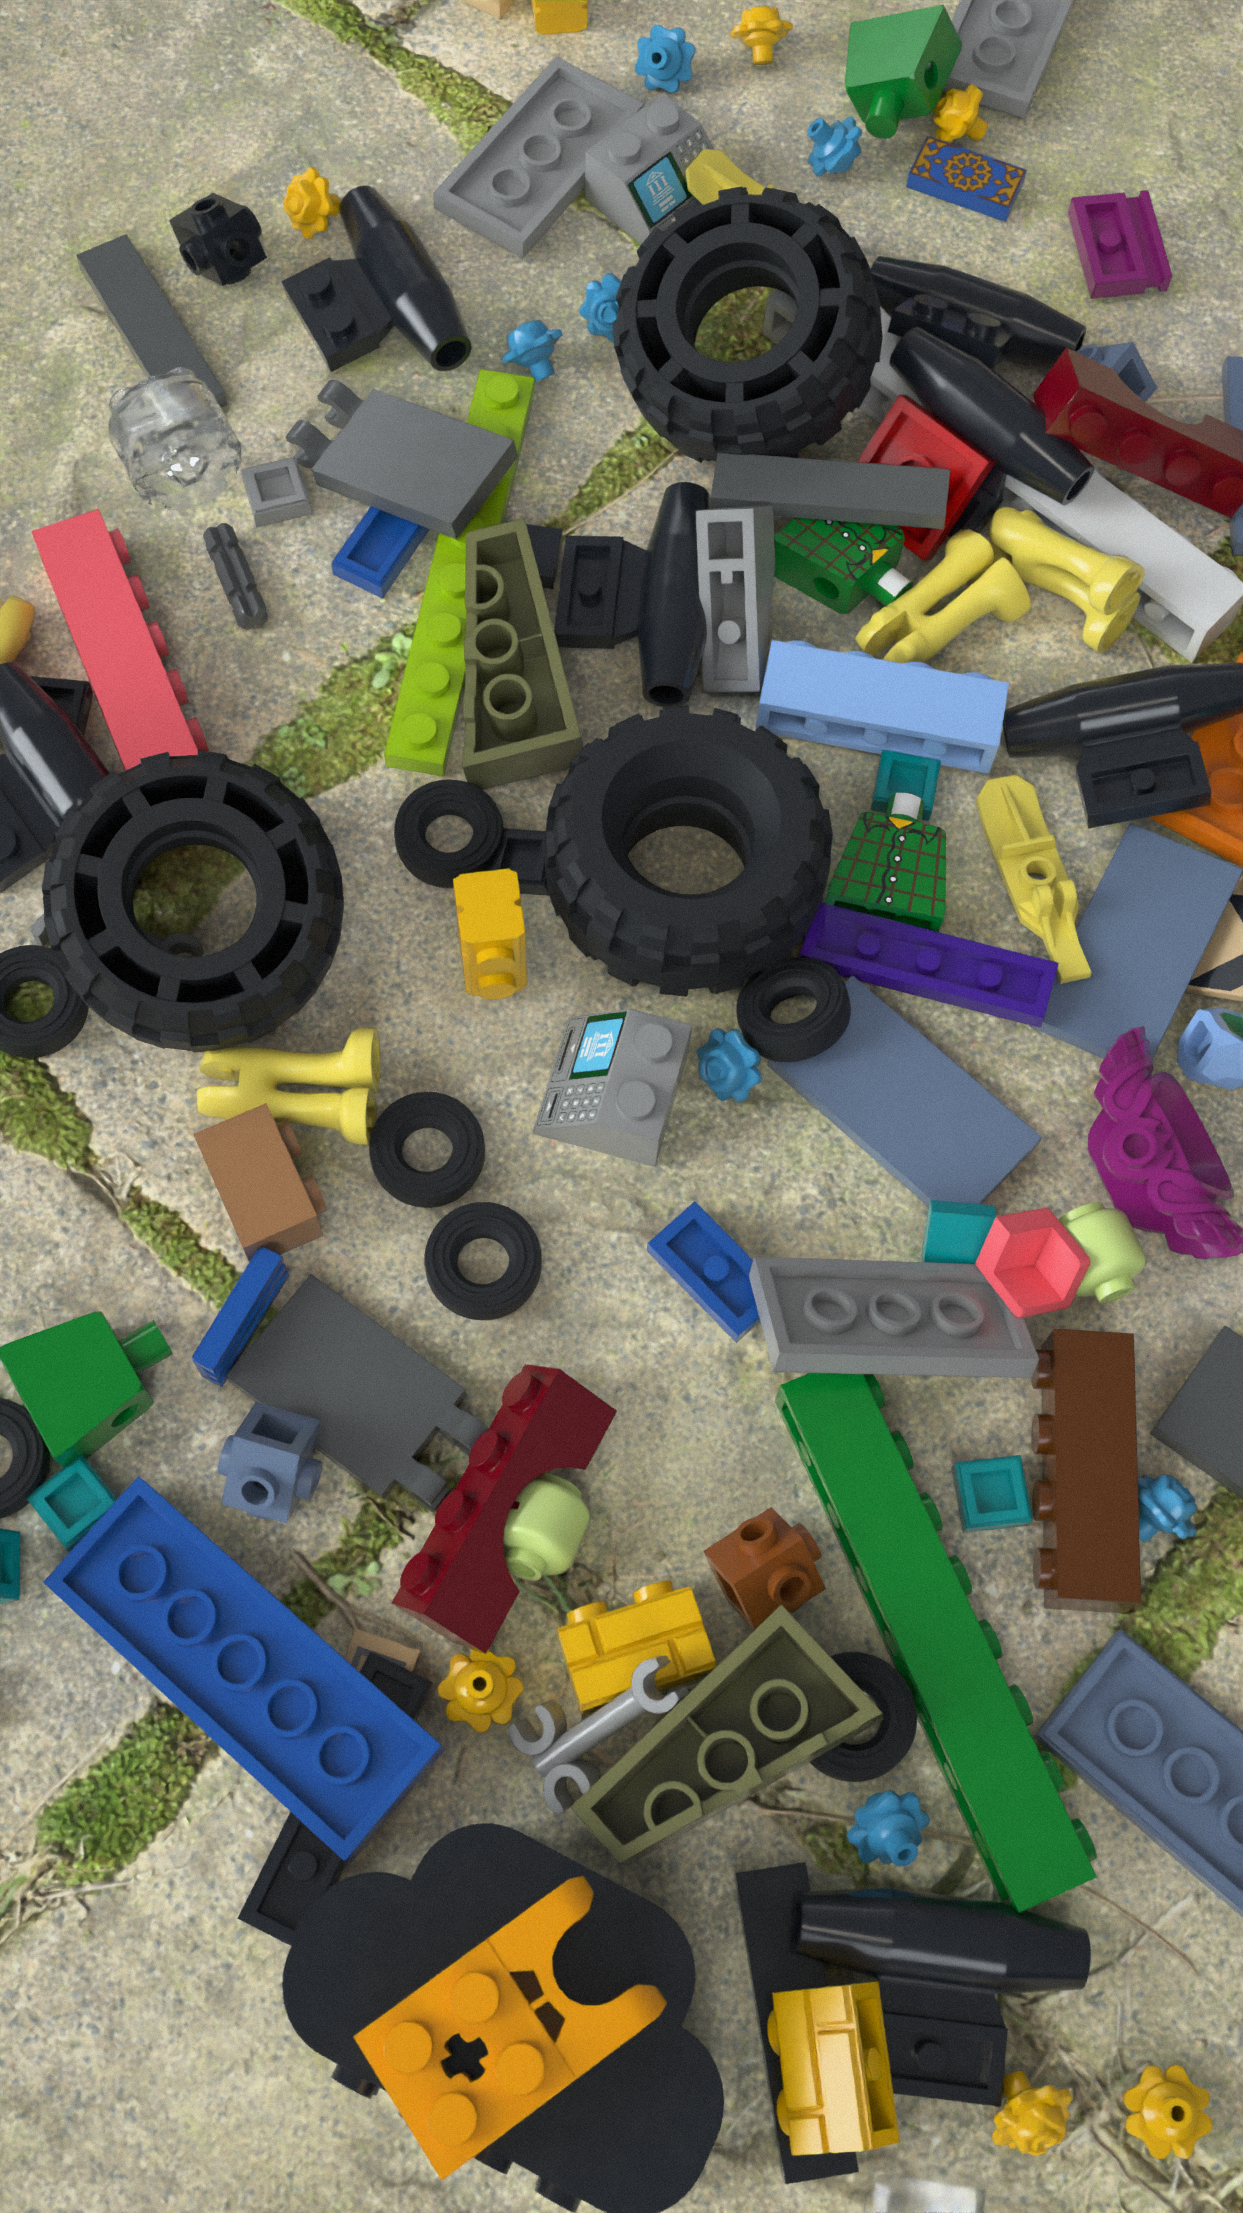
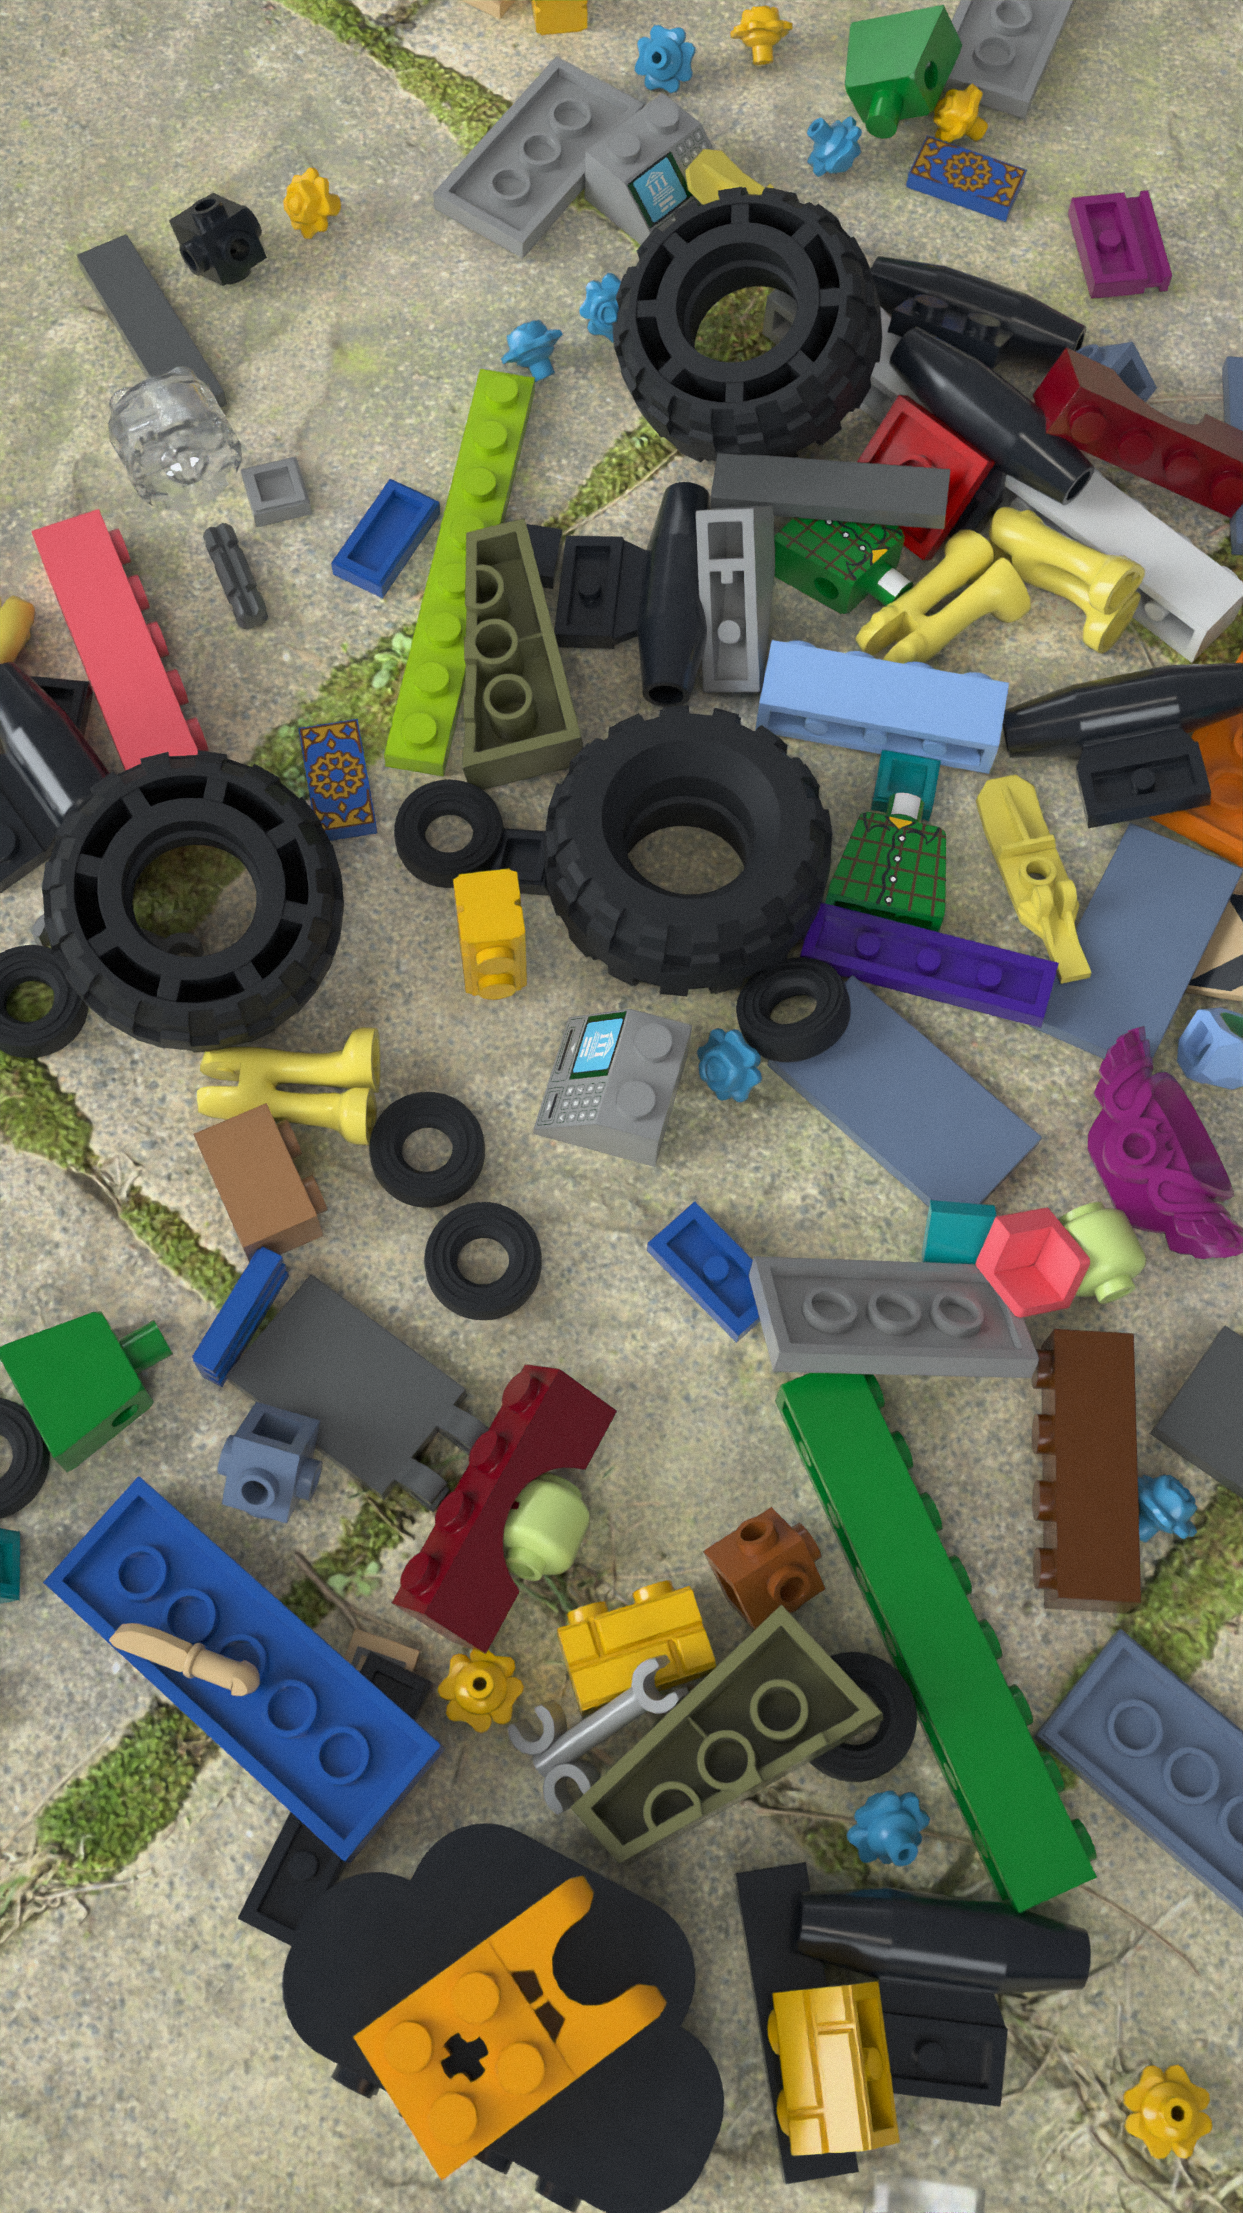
teal tile [27,1455,117,1552] -> none
black plate [281,186,471,372] -> none
dark grey tile [285,380,518,540] -> none
teal tile [951,1455,1033,1533] -> none
yellow plant [991,2071,1073,2156] -> none
none -> tan piece [109,1623,260,1696]
none -> tile [298,719,378,841]

